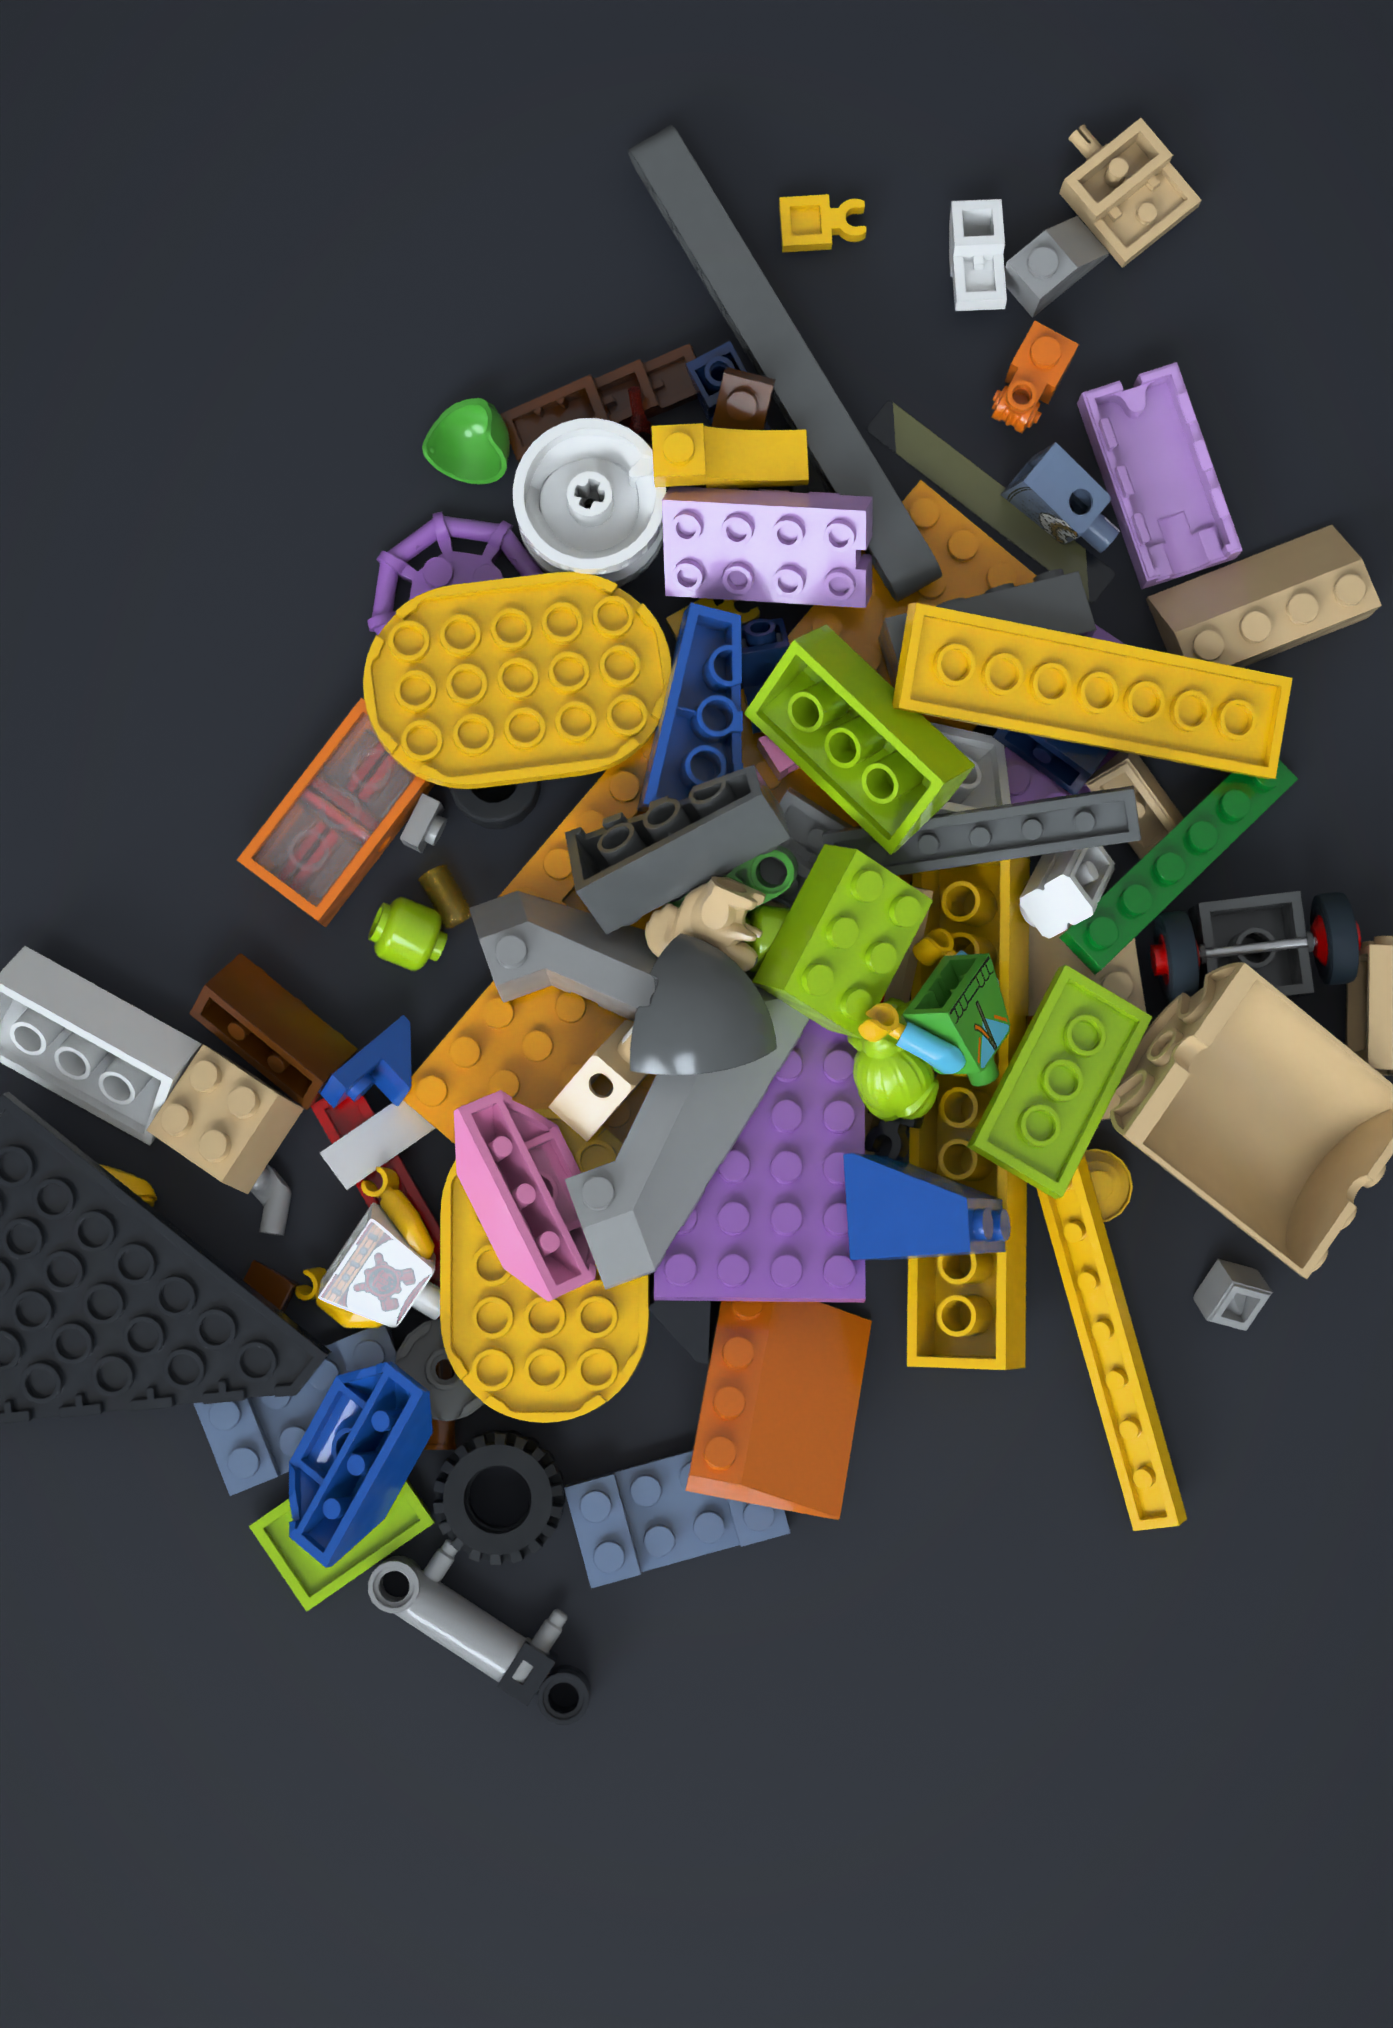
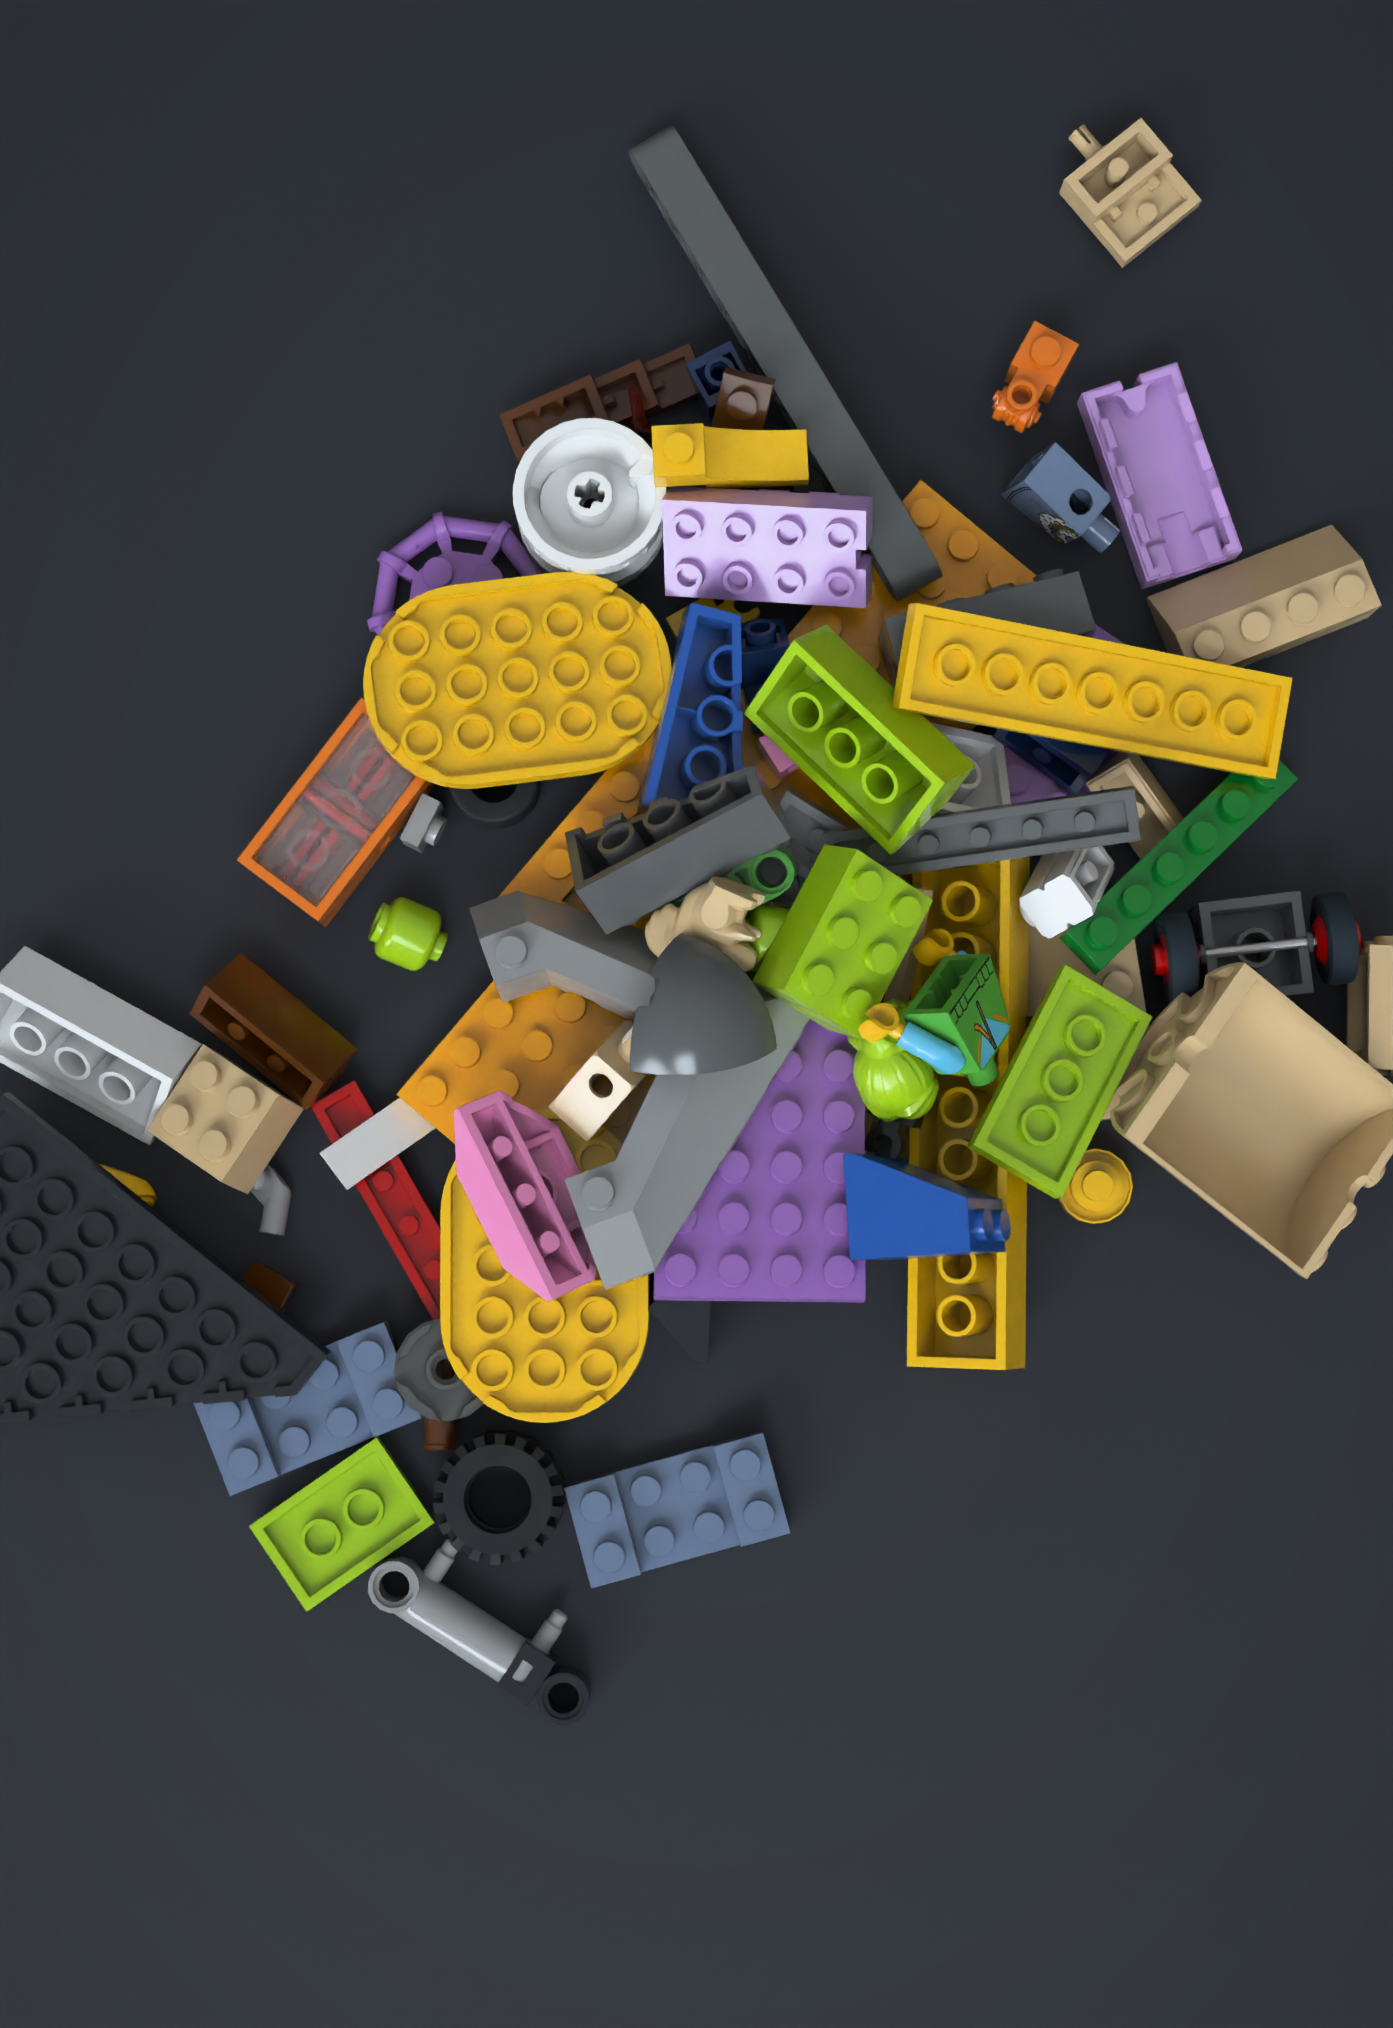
blue wedge [289,1362,433,1568] -> none
torso [295,1167,440,1328] -> none
blue slope [320,1015,412,1108] -> none
clear yellow piece [418,864,472,929] -> none
bright green helmet [422,398,510,484] -> none
orange slope [685,1301,872,1520] -> none
yellow plate [779,194,867,253] -> none
olive sticker [867,401,1115,602] -> none
white brick [949,199,1007,311] -> none
light grey slope [1004,216,1109,318] -> none
yellow plate [1036,1154,1187,1531] -> none
light grey slope [1193,1259,1273,1331] -> none

